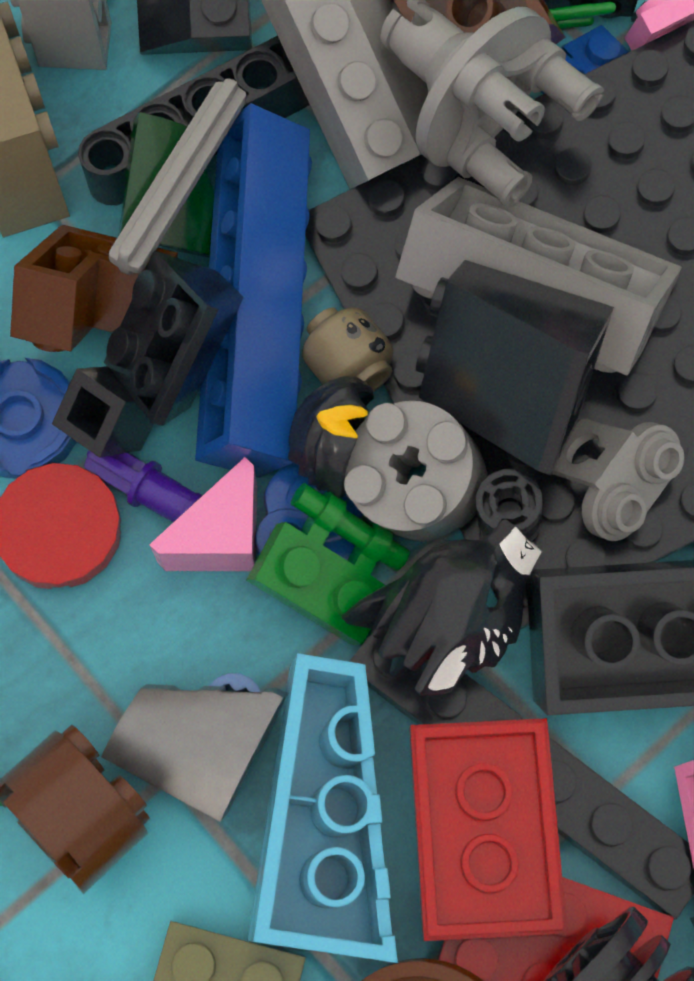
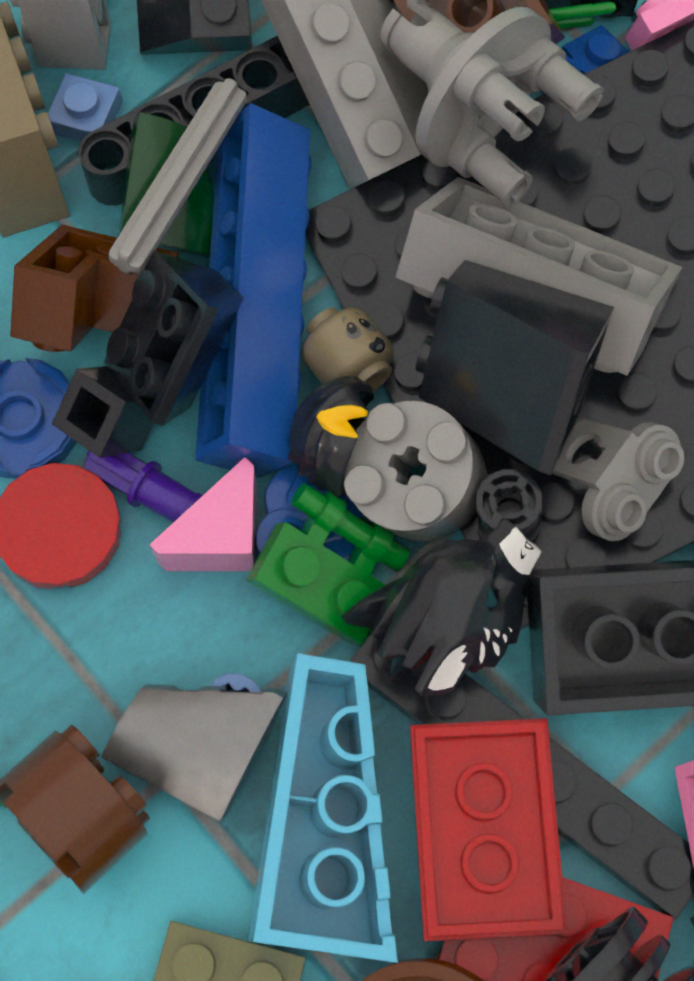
none -> medium blue plate [48,73,123,142]

